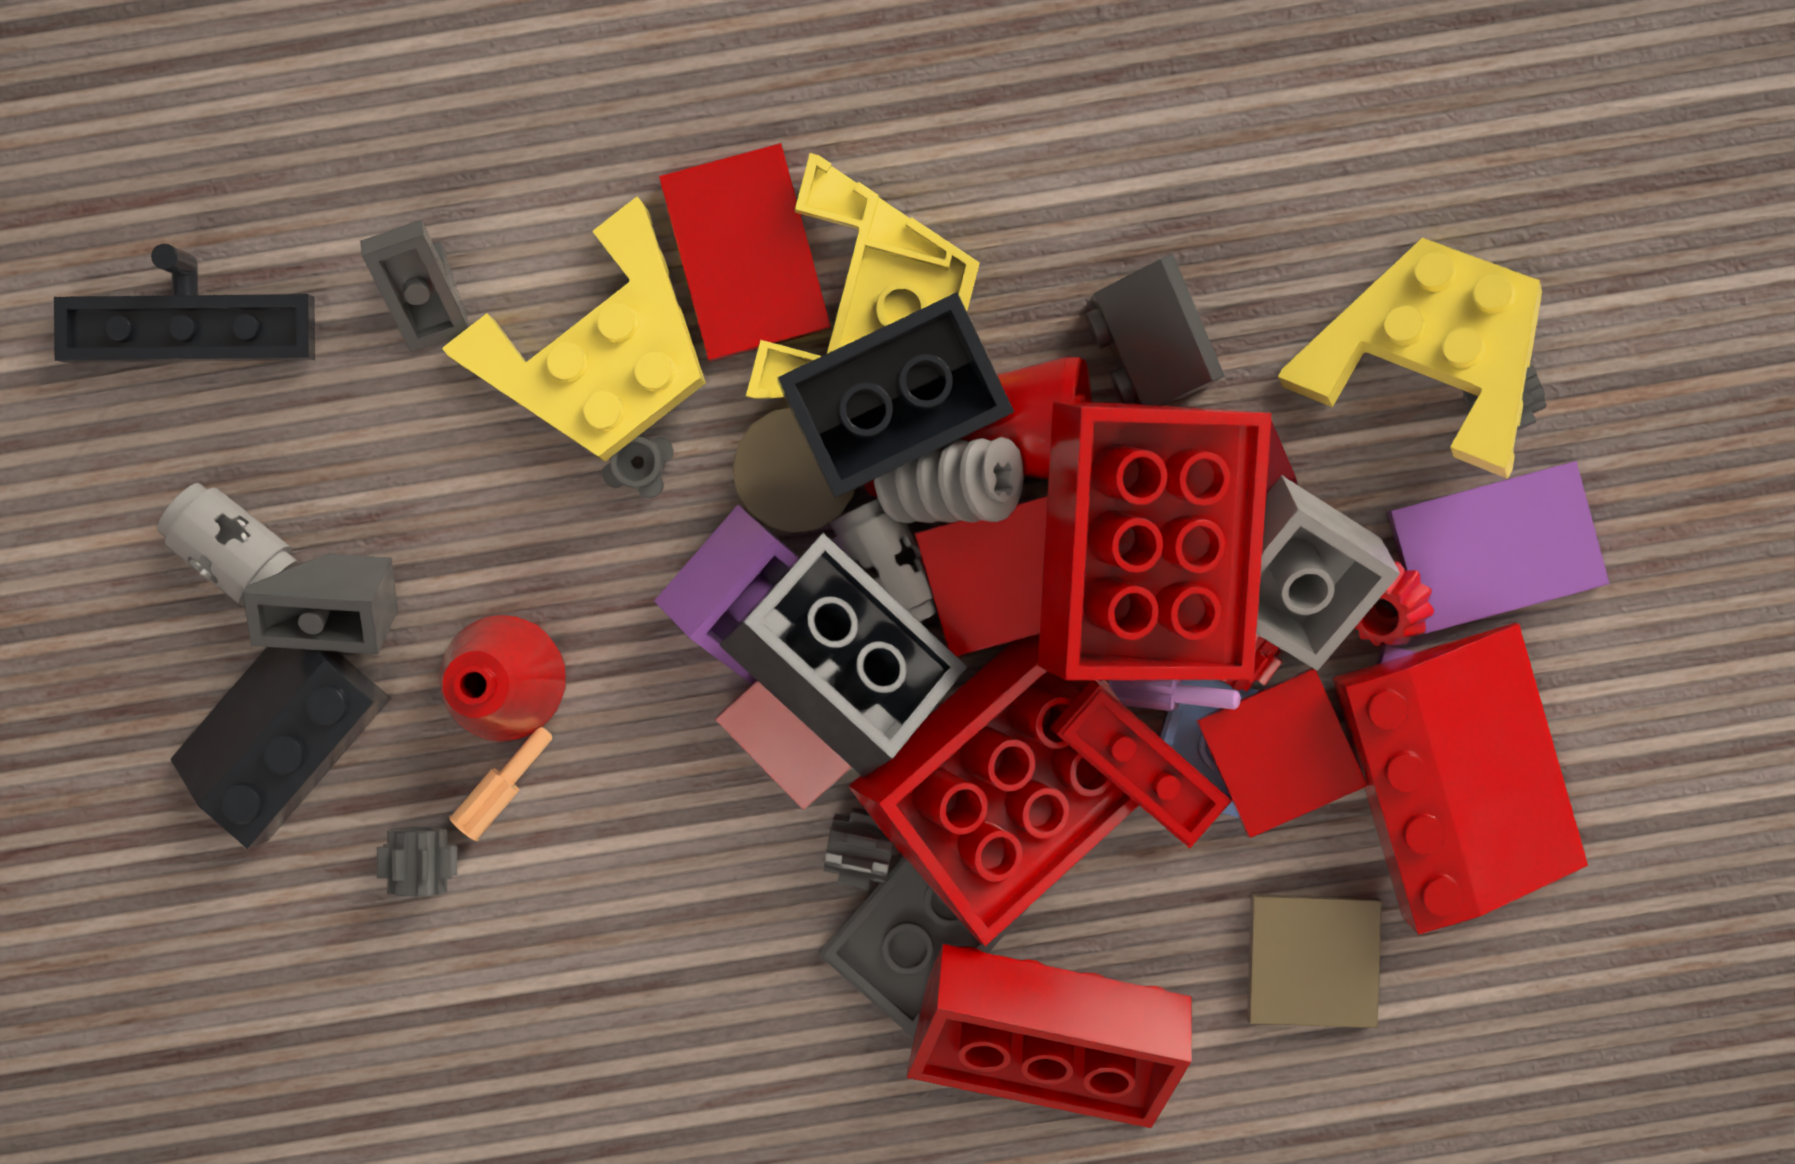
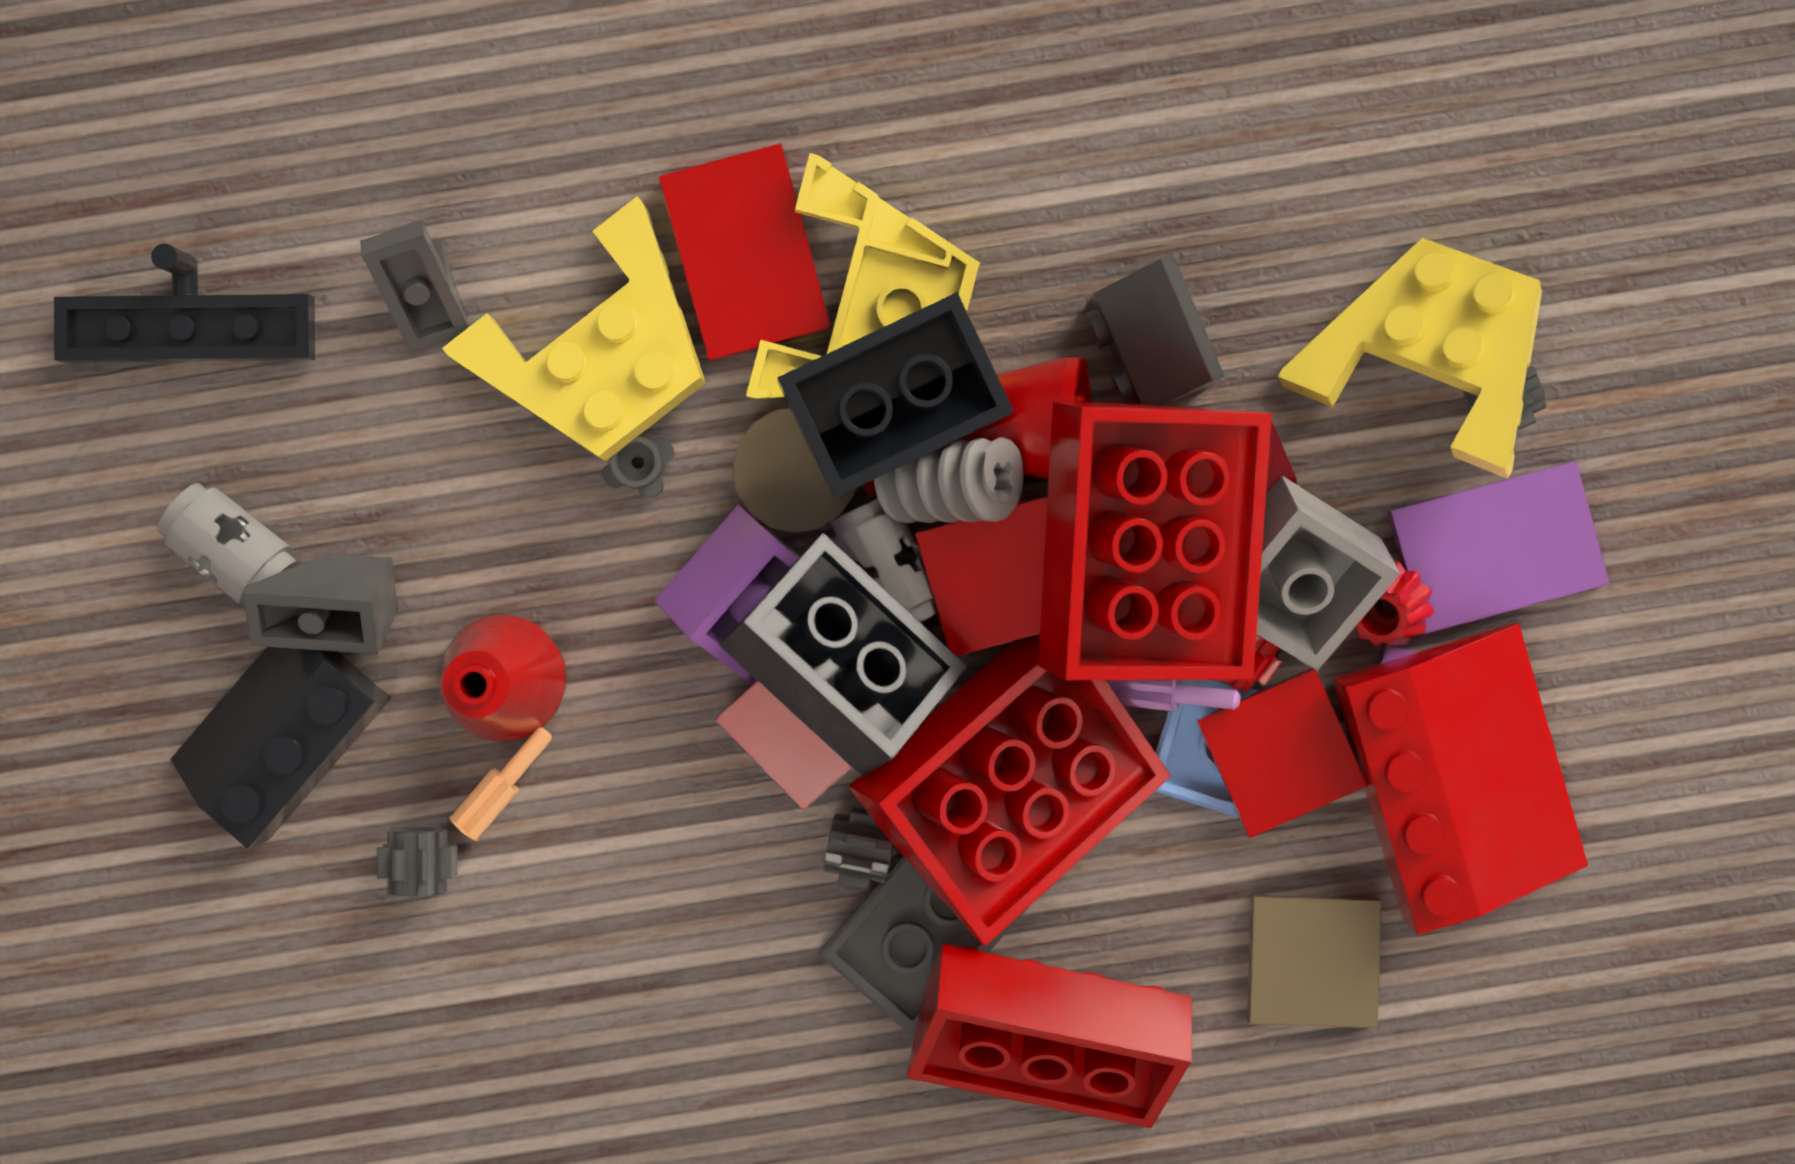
red tile [1050,680,1232,849] -> none

